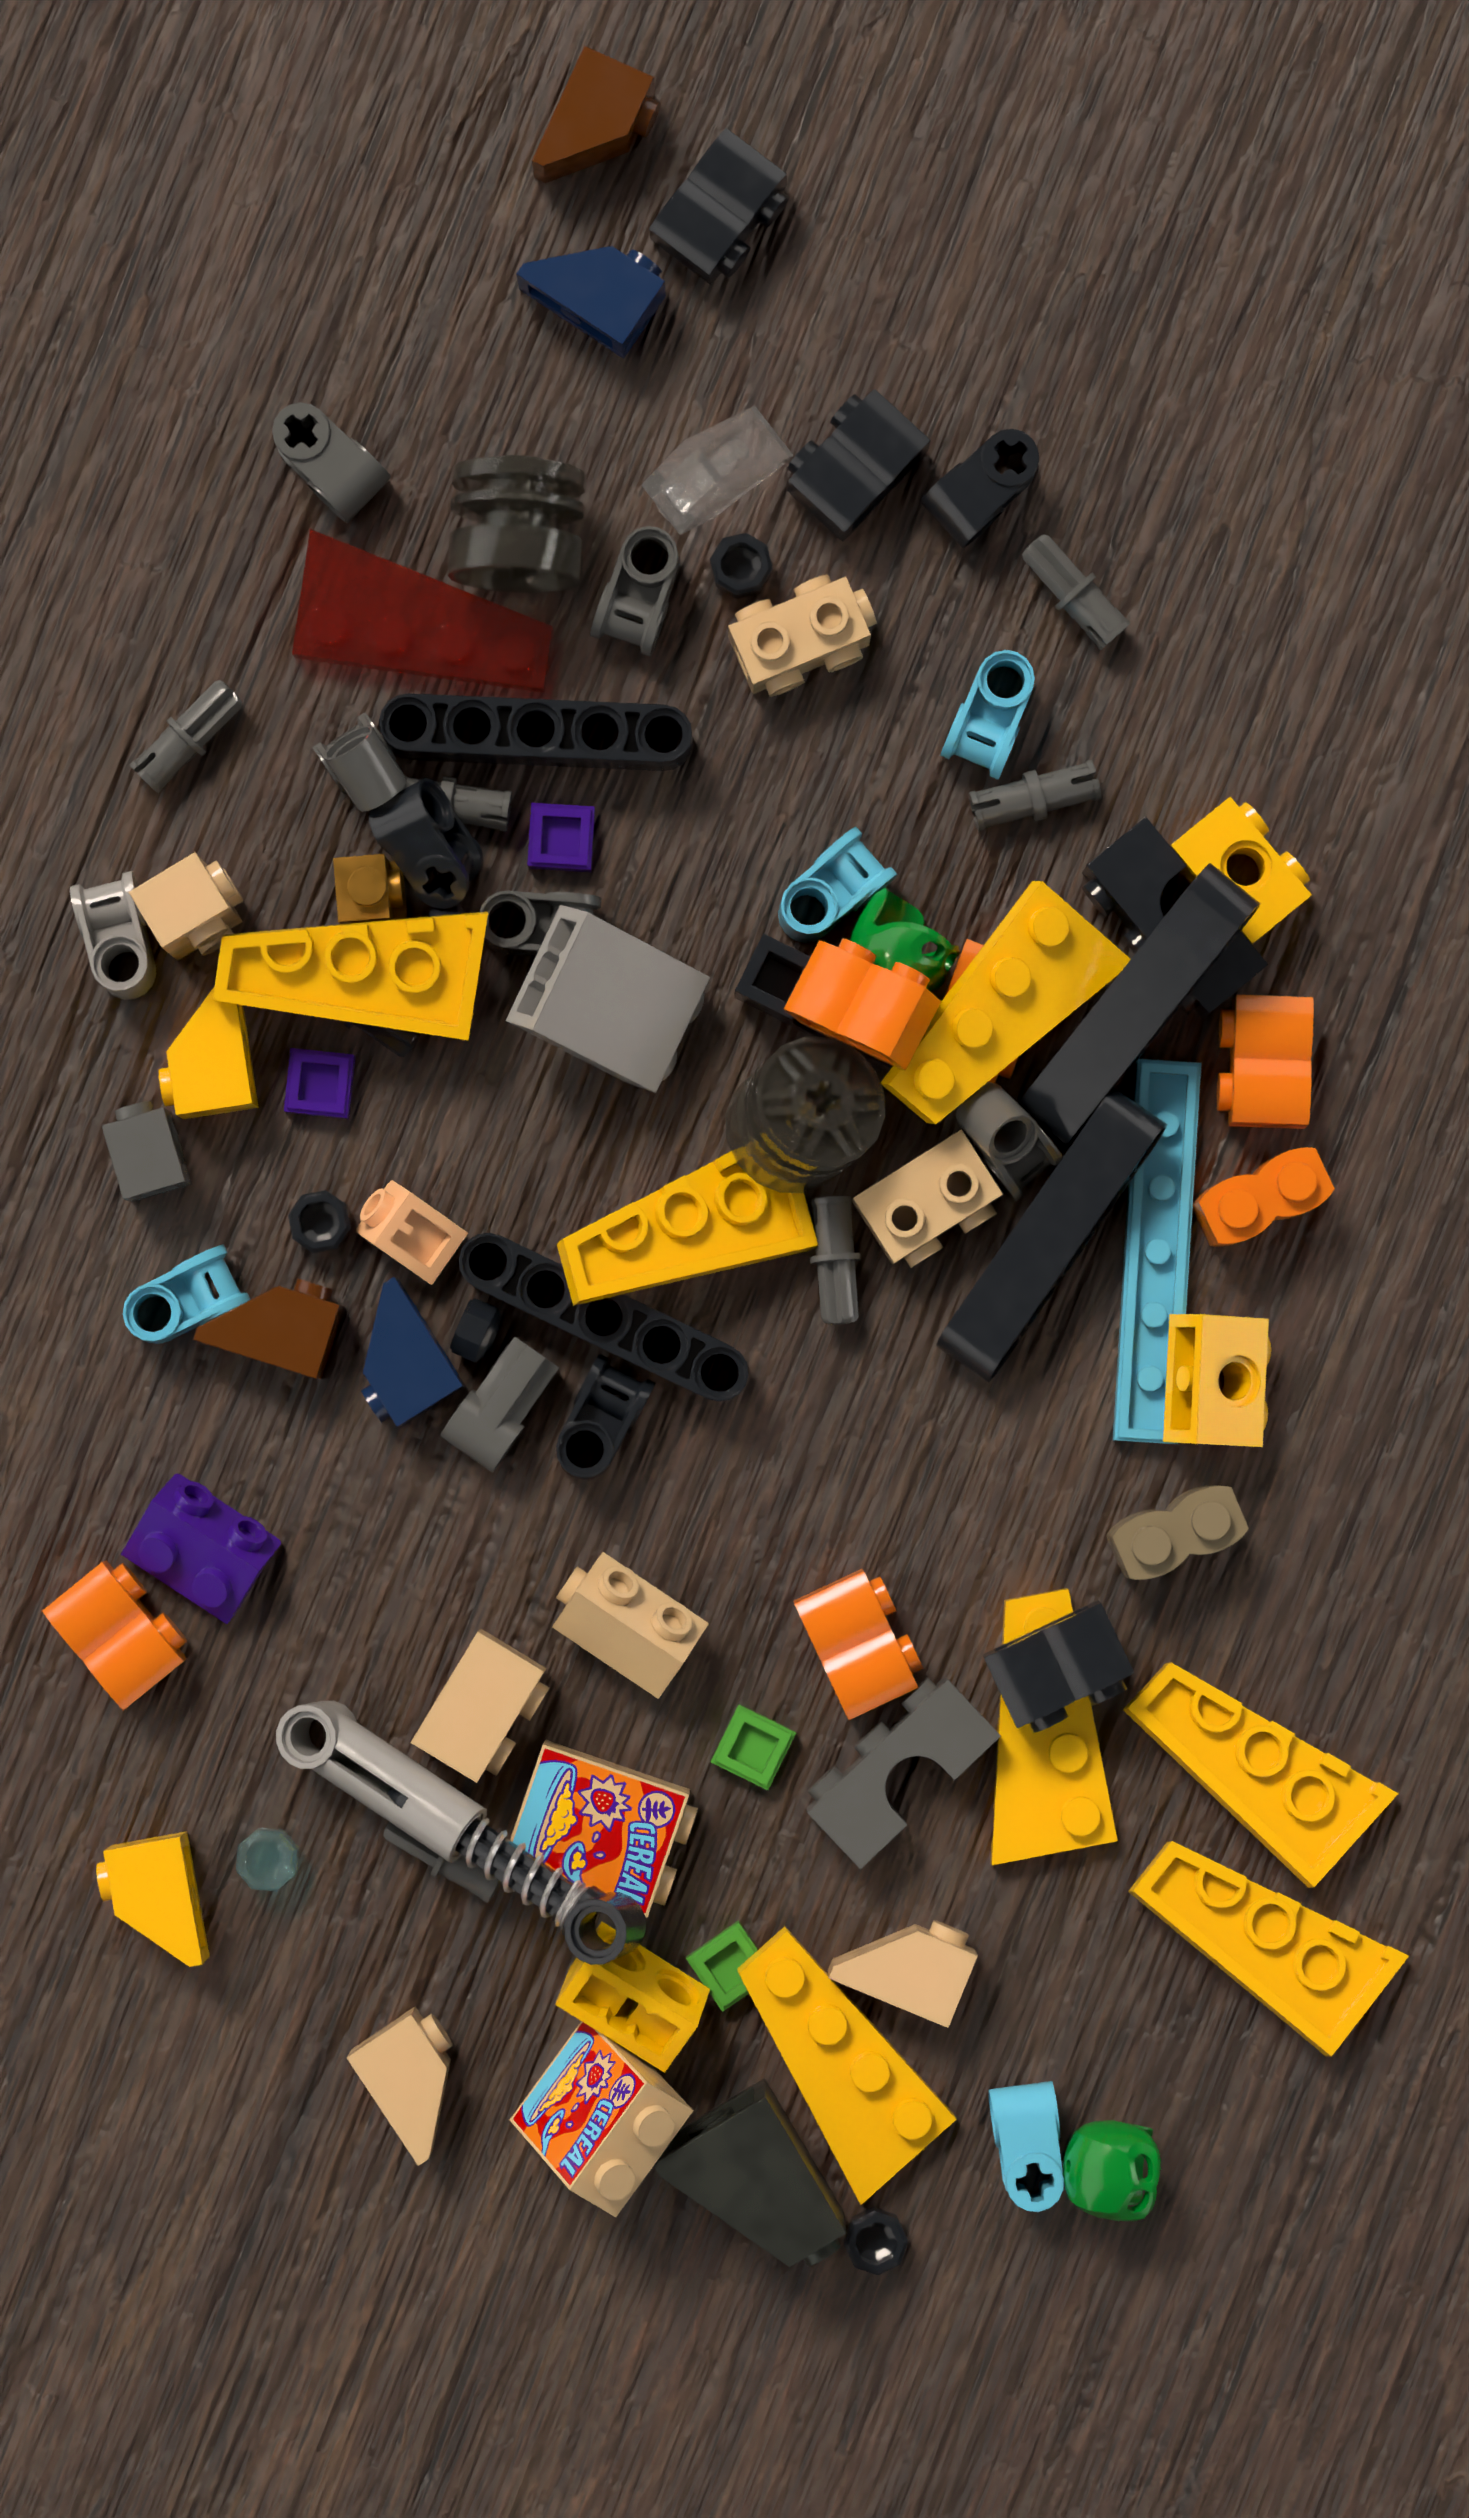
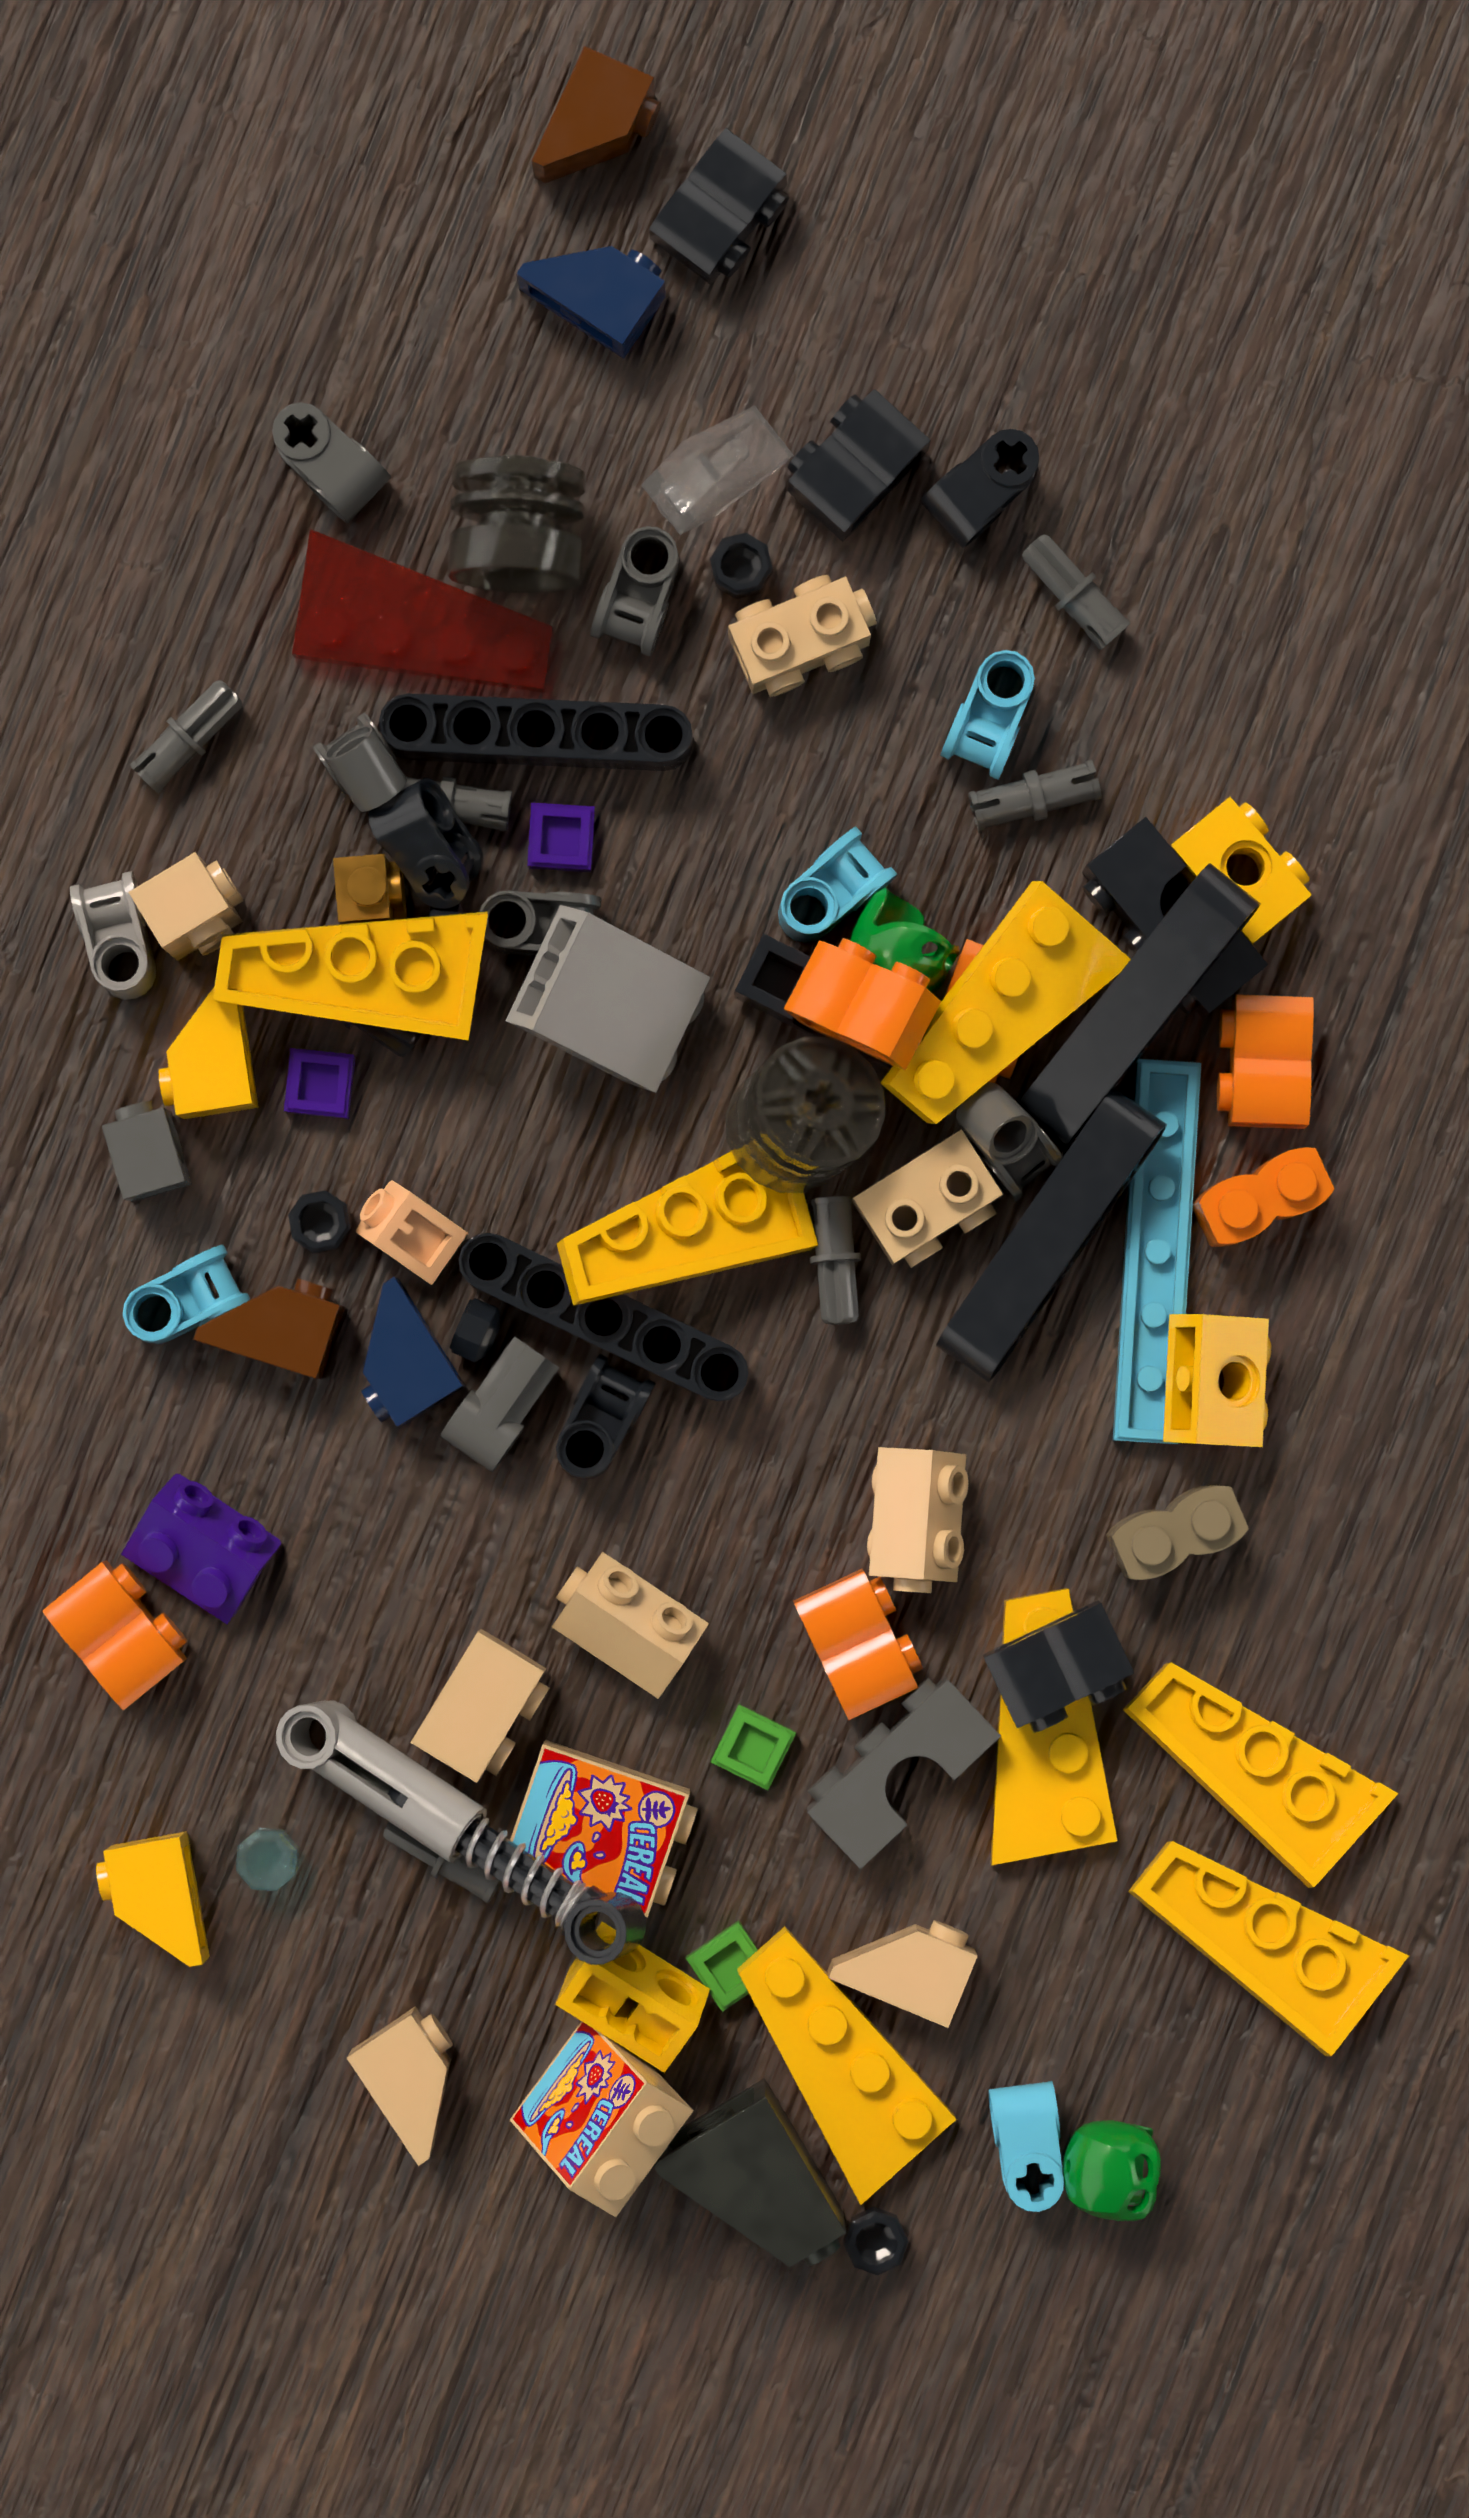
none -> tan brick [867,1447,968,1593]

